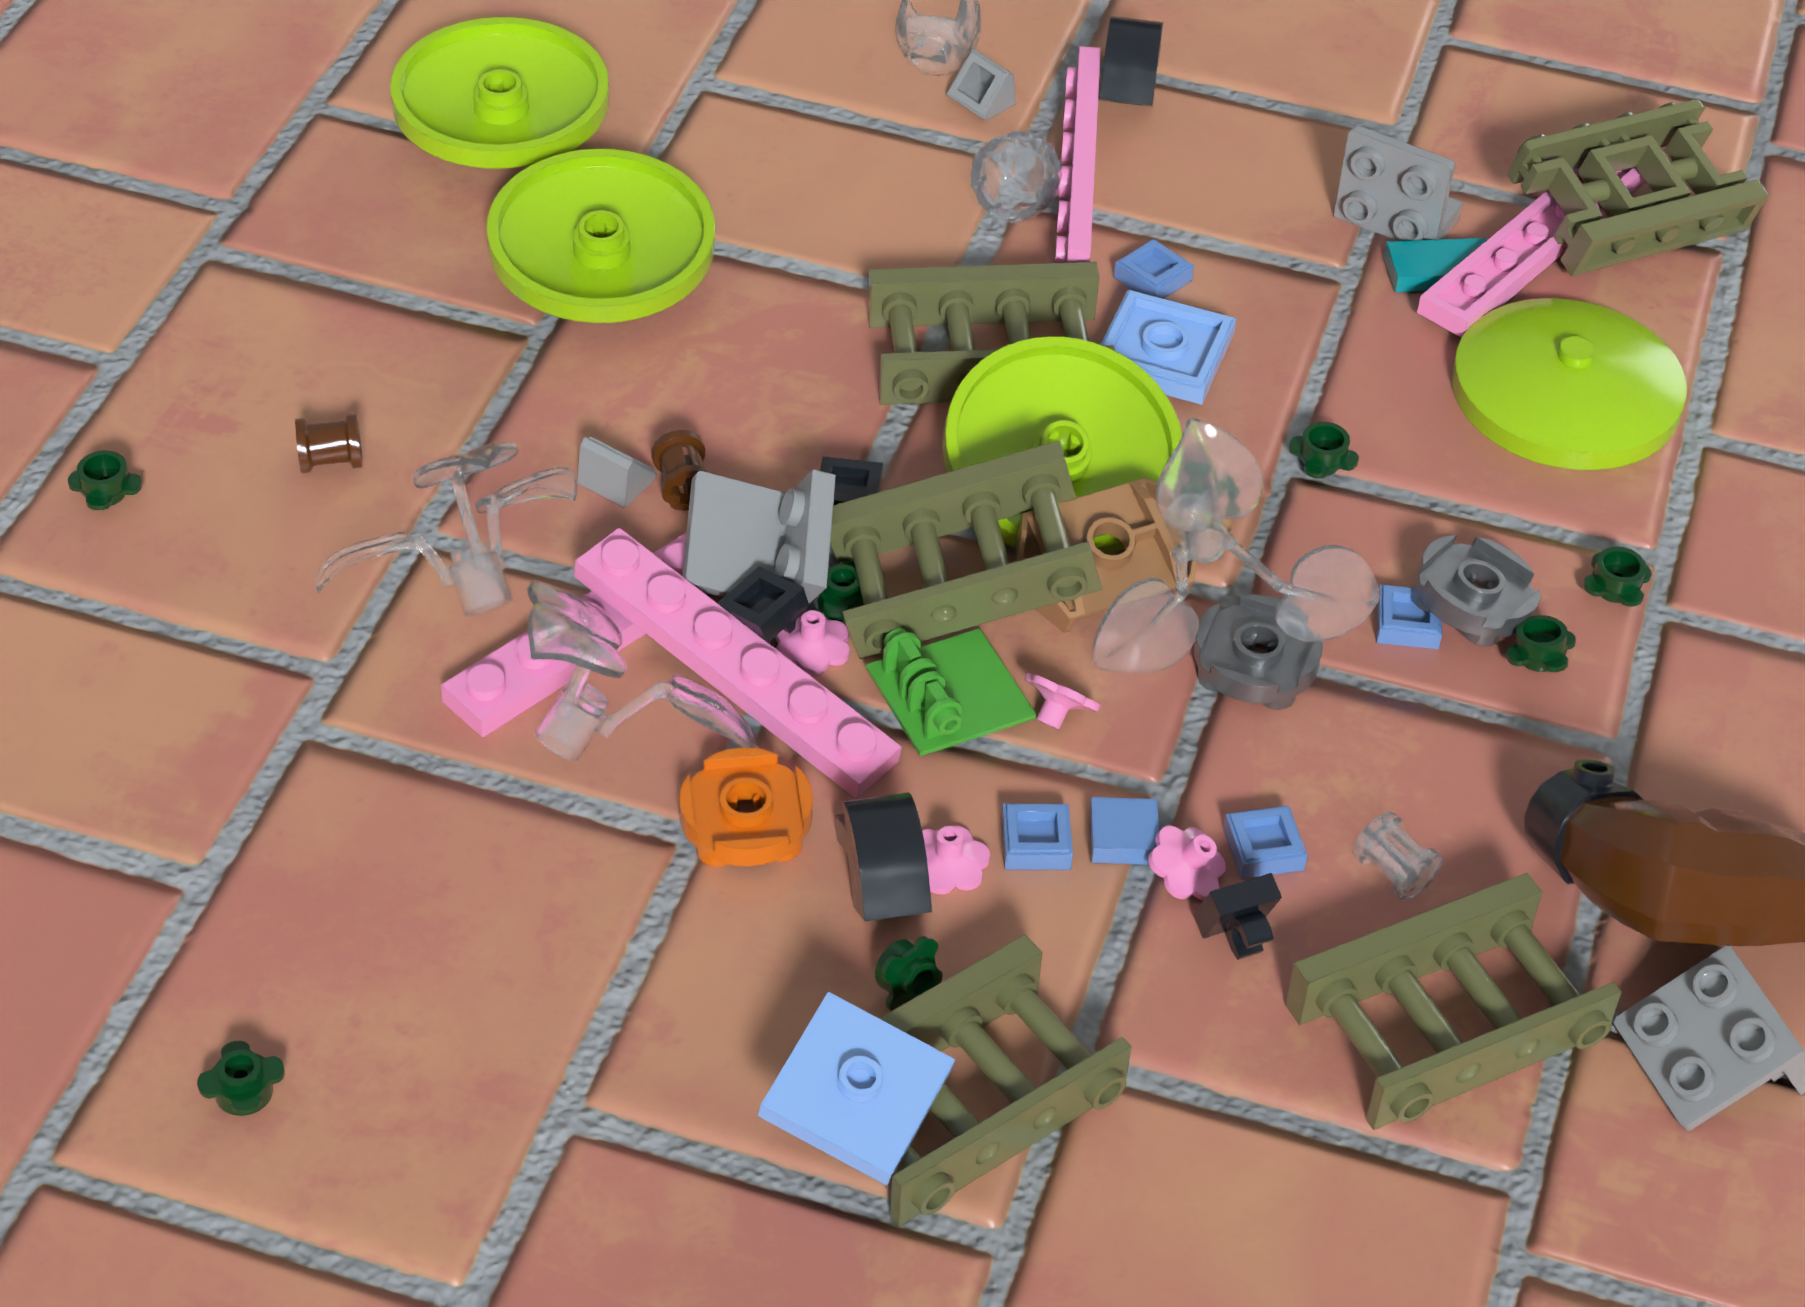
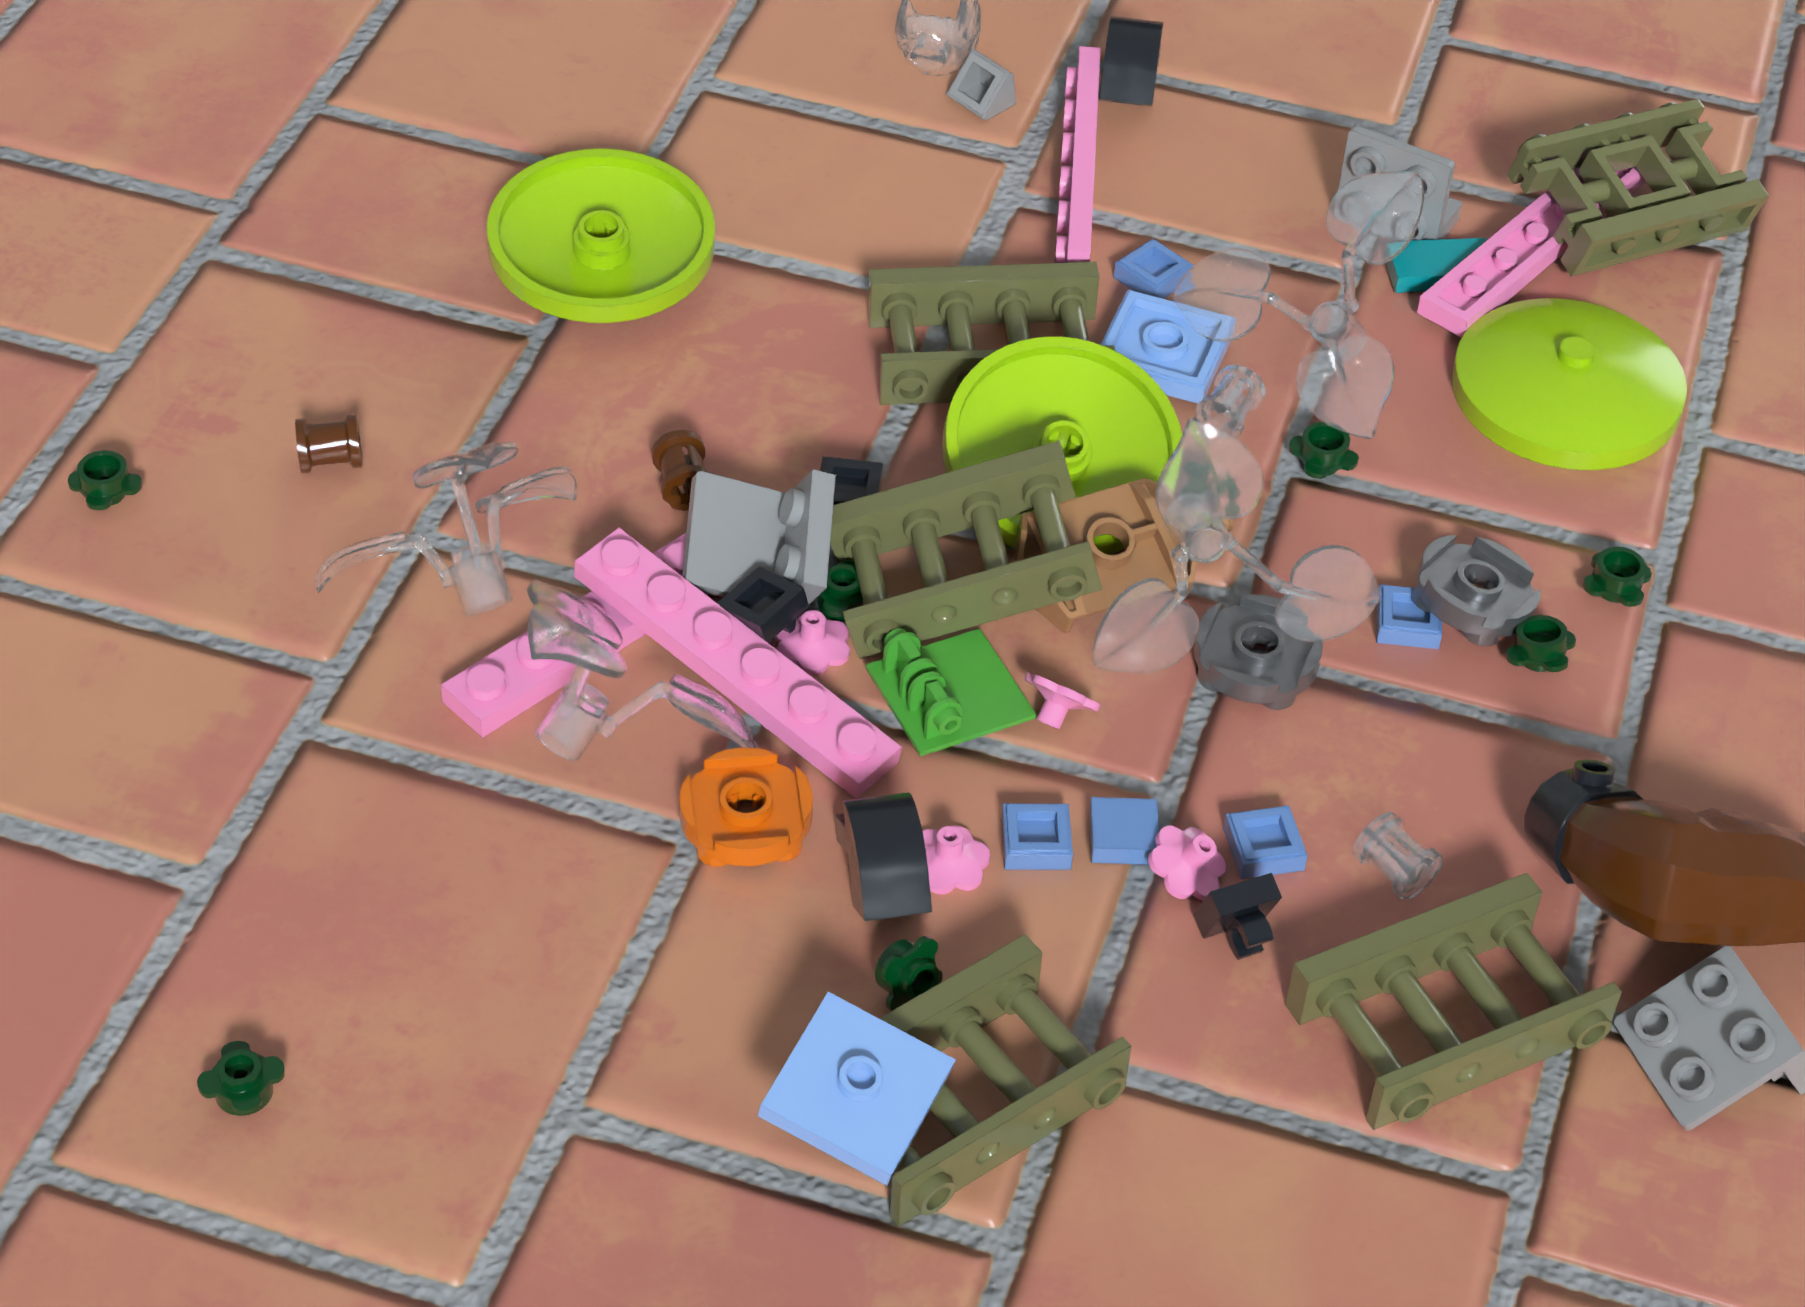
lime dish [390,17,609,169] -> none
light grey slope [577,436,657,508] -> none
clear hair [971,131,1062,223] -> none
none -> clear plant [1173,171,1424,439]
none -> clear bush [1194,365,1266,442]

